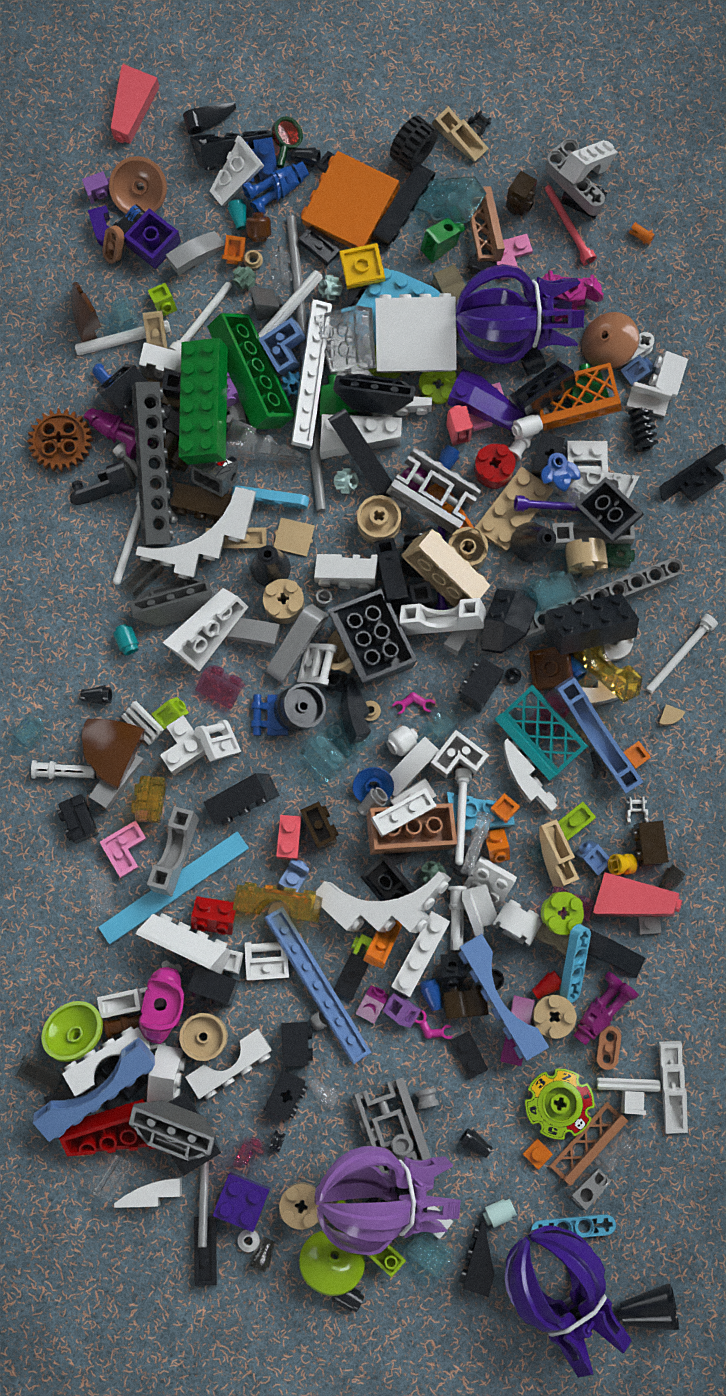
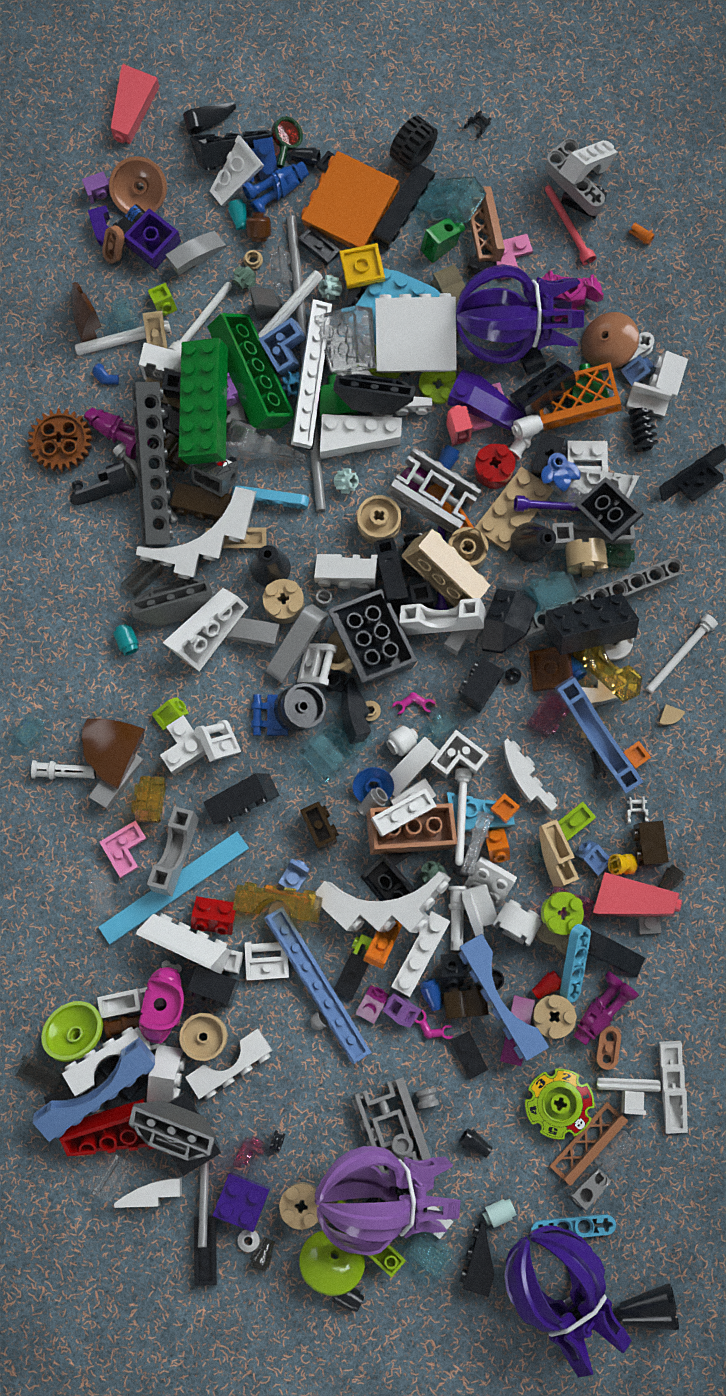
black brick [57,794,99,844] -> none
black cone [80,685,112,706] -> none
black brick [96,364,148,410] -> none
white piece [113,492,141,585] -> none
white tile [121,701,164,745] -> none
clear pink bracket [195,665,246,709] -> none
orange bracket [222,235,246,265] -> none
black brick [264,1070,308,1121] -> none
tan piece [273,518,315,557] -> none
coral brick [276,815,302,861] -> none
black brick [281,1022,313,1067] -> none
clear cone [308,1078,340,1109] -> none
black beam [328,408,392,497] -> none
tan slope [431,106,489,162] -> none
teal fence [495,685,588,781] -> none
dark brown brick [506,170,537,216] -> none
orange plate [522,1138,553,1170] -> none

